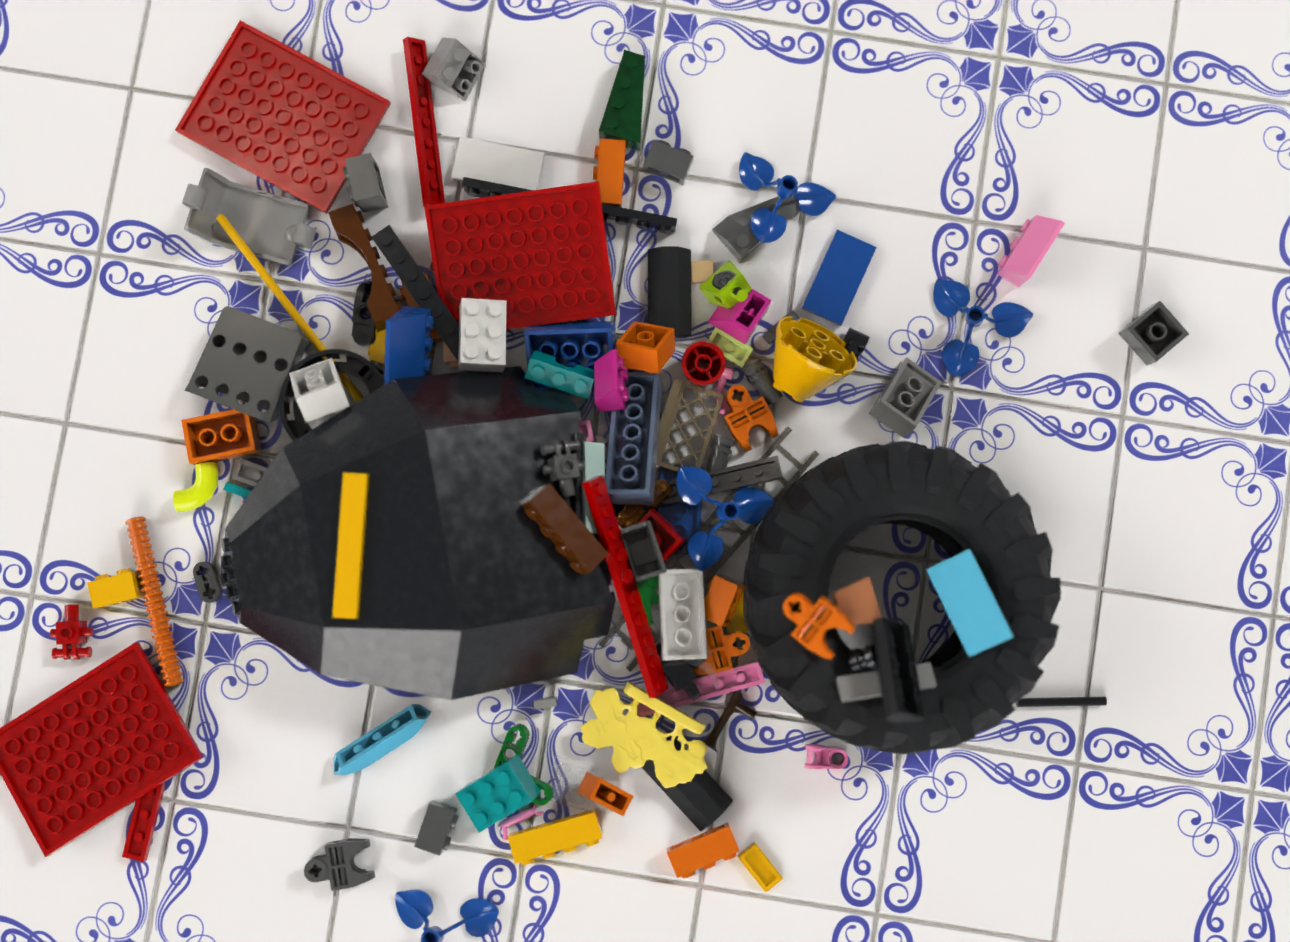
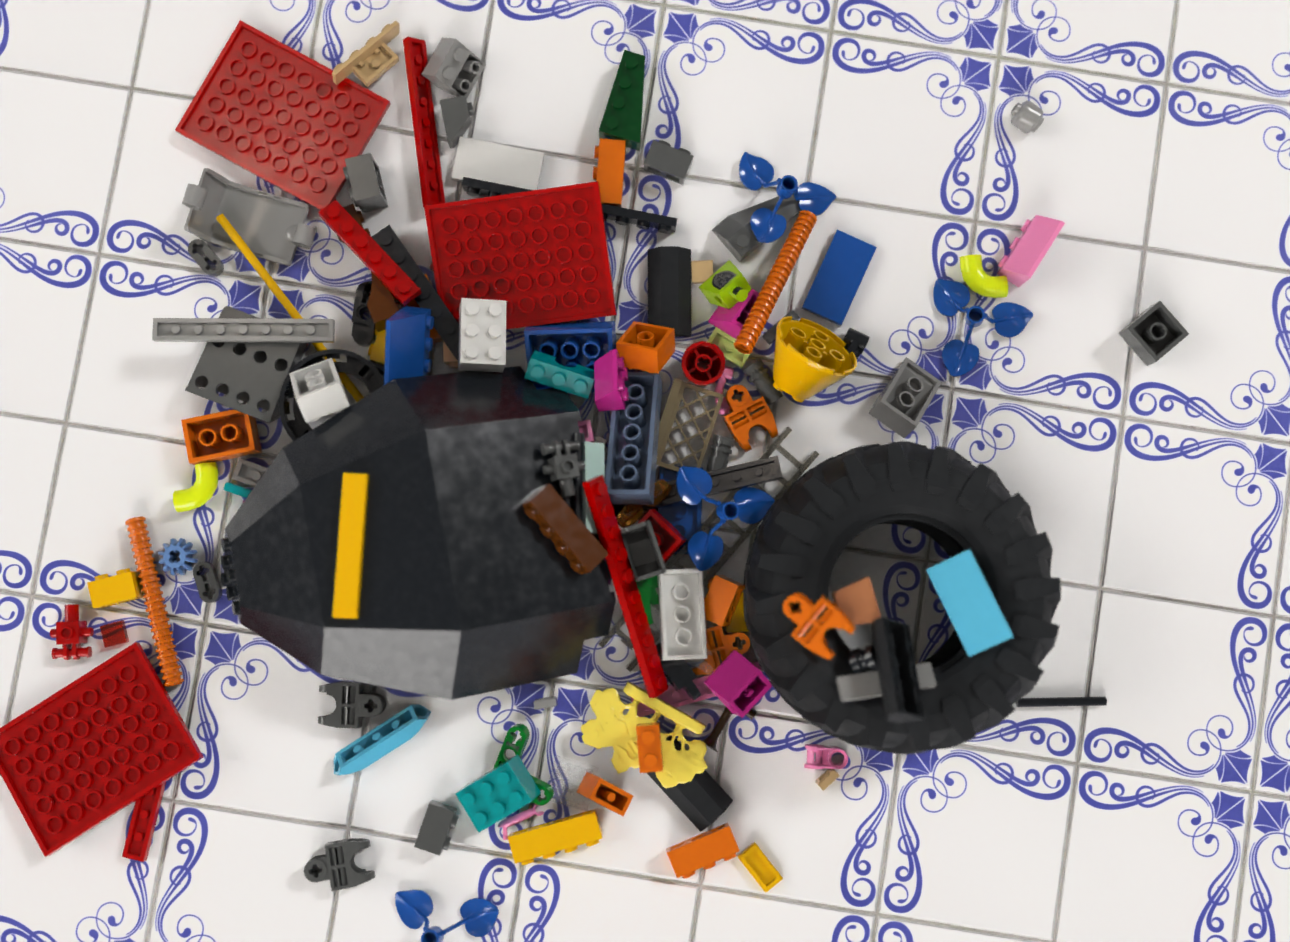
none -> clear red tile [100,620,129,648]
none -> light grey plate [152,318,335,343]
none -> medium blue gear [158,538,198,576]
none -> dark grey beam [188,239,224,277]
none -> red plate [318,199,421,306]
none -> dark grey piece [318,681,386,728]
none -> tan bracket [332,21,400,87]
none -> dark grey slope [440,96,474,148]
none -> orange brick [636,722,663,773]
none -> dark pink slope [704,650,772,718]
none -> orange piece [734,210,817,354]
none -> tan tile [815,769,840,791]
none -> neon yellow cylinder [960,254,1008,298]
none -> light grey head [1010,100,1044,133]

